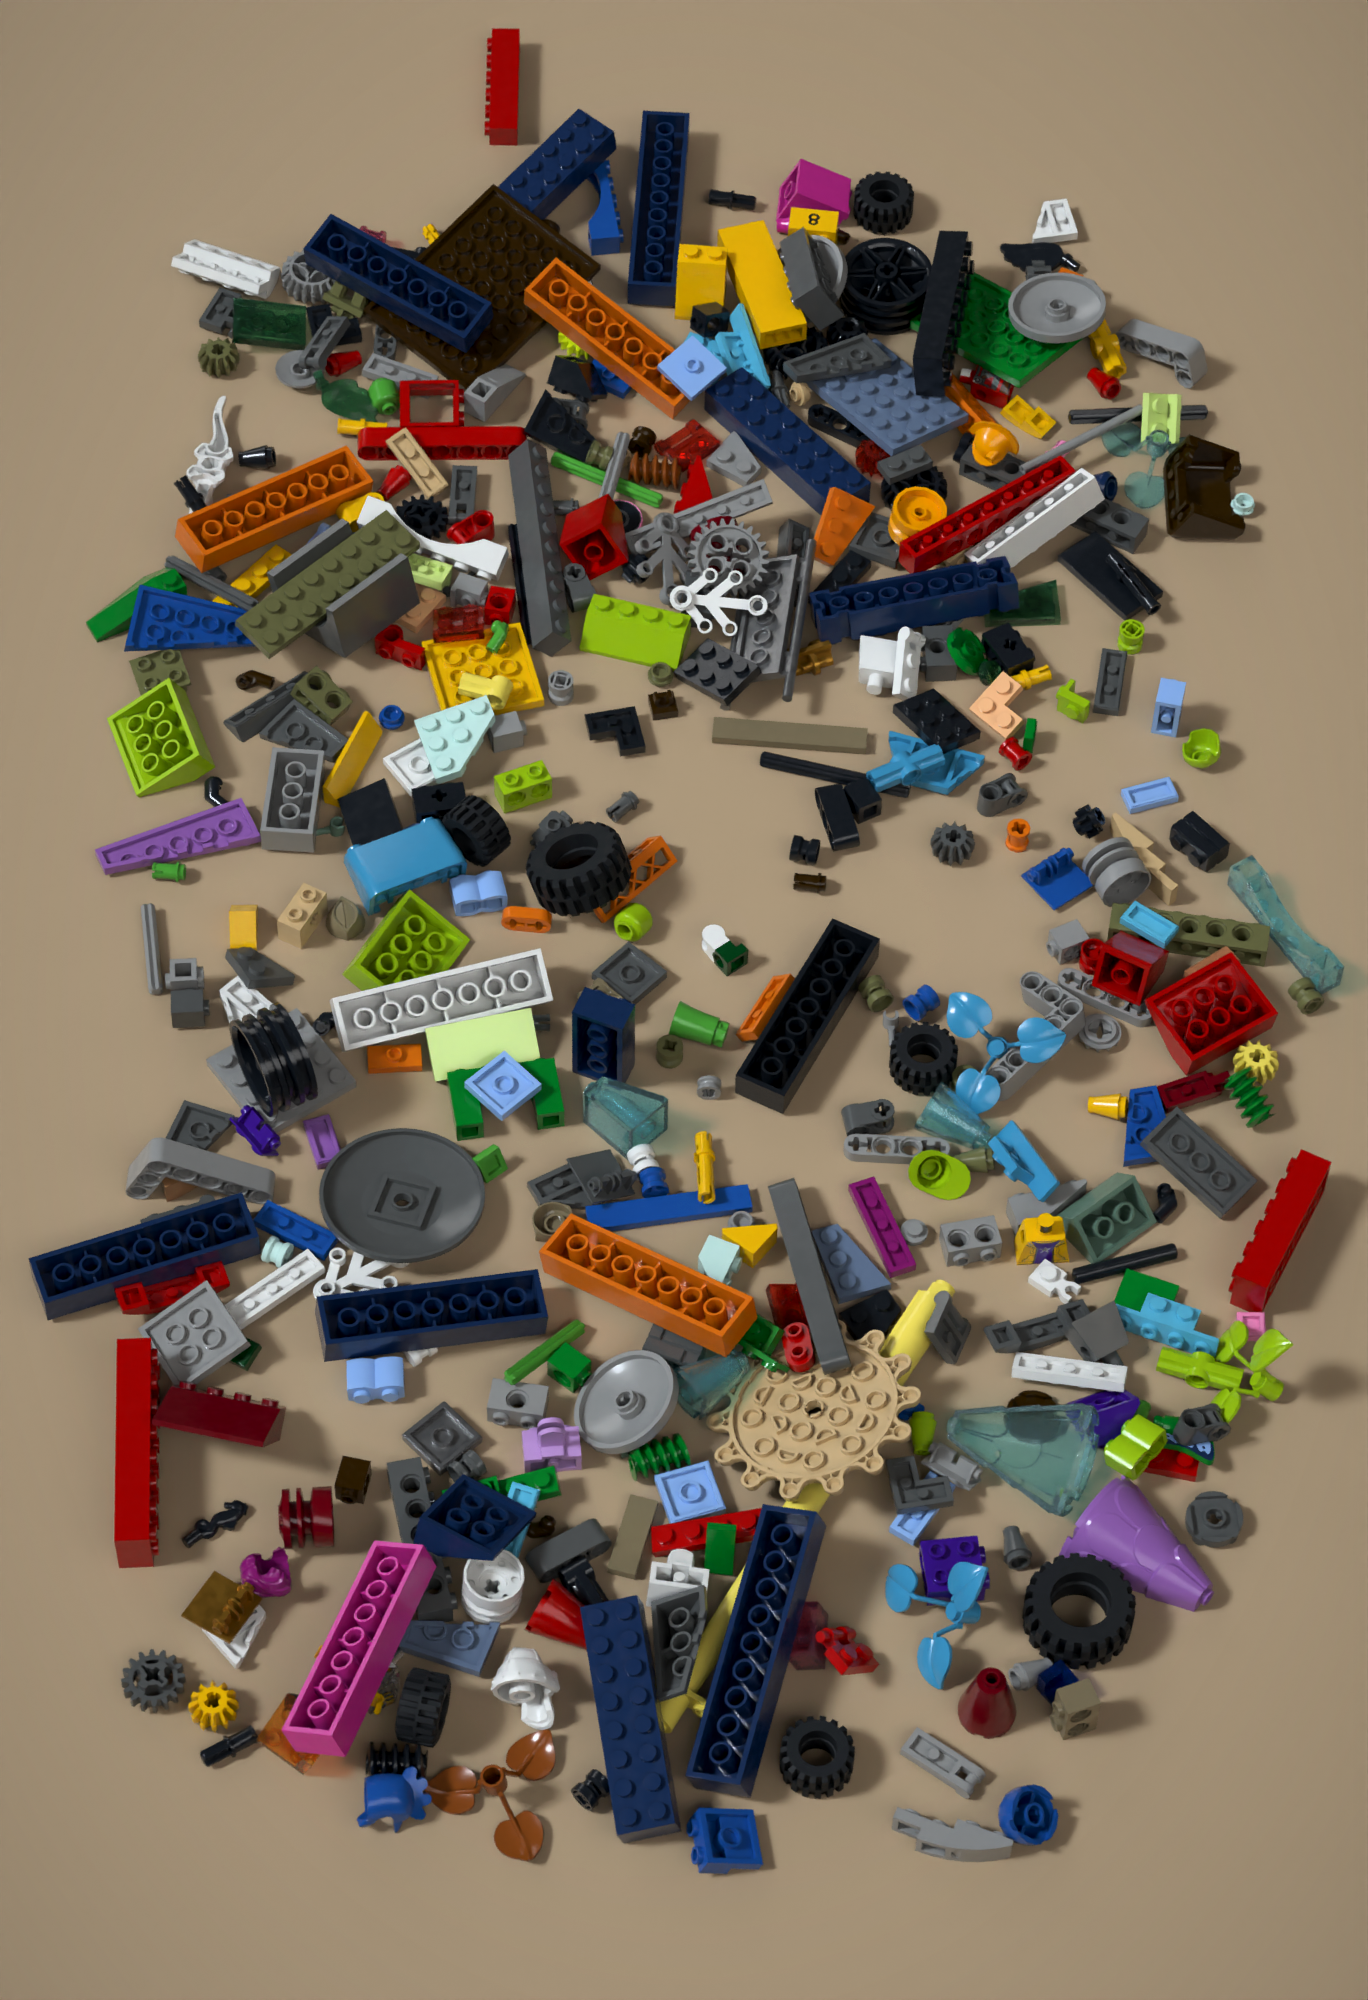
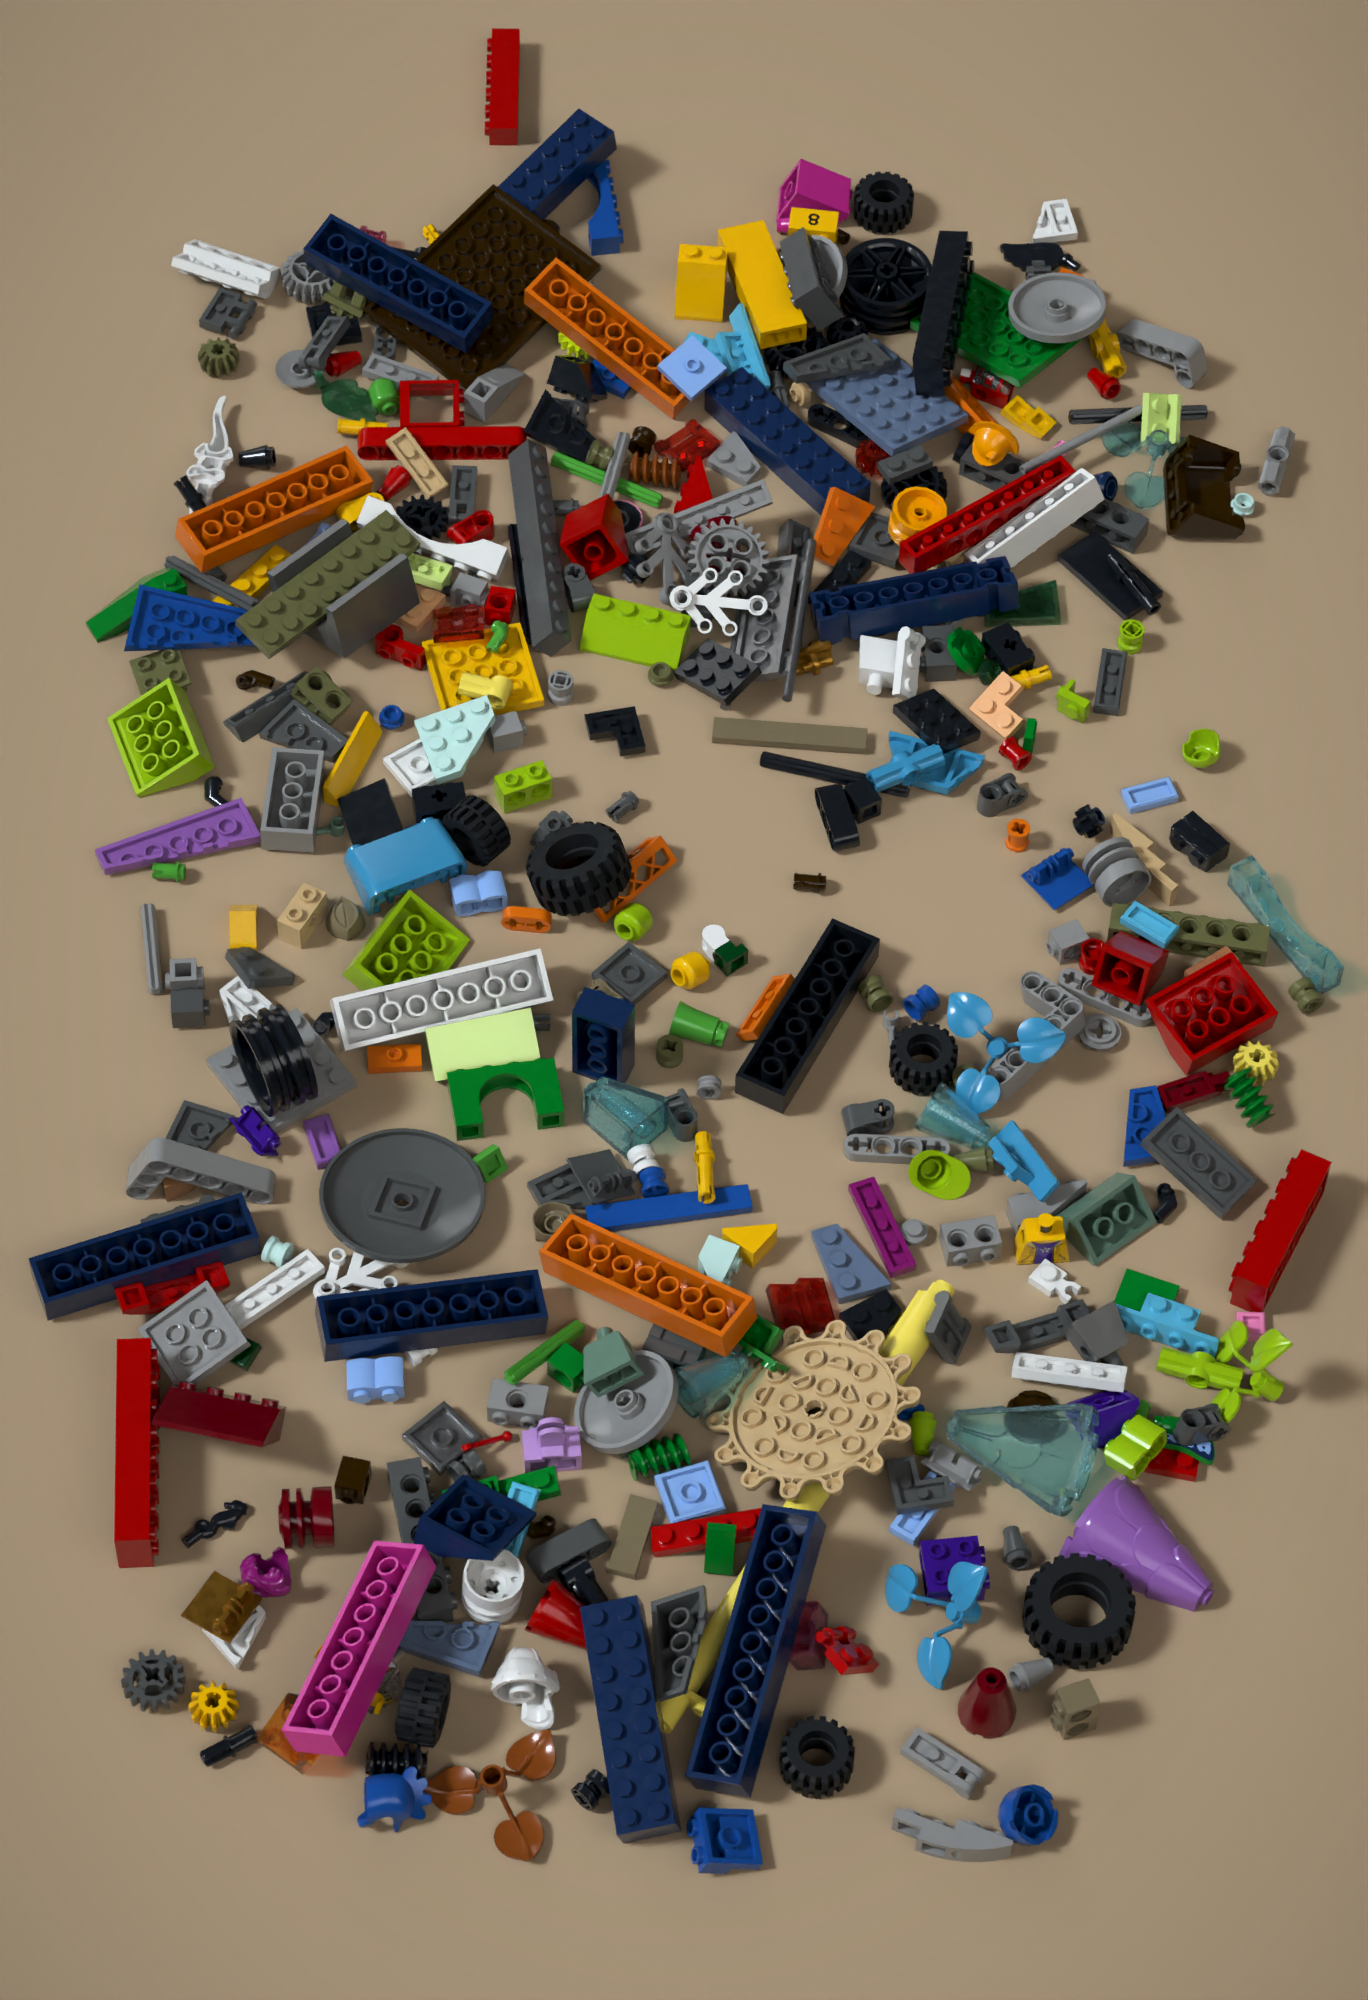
clear green plate [232,298,306,350] -> none
blue plate [253,1200,339,1261] -> none
light blue plate [464,1051,542,1121] -> none
dark blue brick [628,111,690,306] -> none
white brick [646,1549,710,1607] -> none
dark brown tile [648,690,678,721] -> none
black brick [690,302,730,338] -> none
black axle [708,189,756,210] -> none
light grey plate [728,1211,755,1228] -> none
dark grey beam [768,1178,852,1375] -> none
red plate [782,1322,816,1373] -> none
black wheel [789,835,821,865] -> none
dark grey gear [930,821,975,866] -> none
clear blue panel [1036,1659,1080,1706] -> none
black axle [1072,1243,1178,1284] -> none
yellow cone [1088,1093,1128,1120] -> none
light blue brick [1151,678,1186,738] -> none
dark grey plate [1185,1491,1243,1547] -> none
none -> red hinge [461,1431,513,1452]
none -> sand green torso [583,1327,645,1398]
none -> dark grey piece [656,1088,698,1142]
none -> yellow head [670,951,710,990]
none -> light grey piece [1258,426,1295,496]

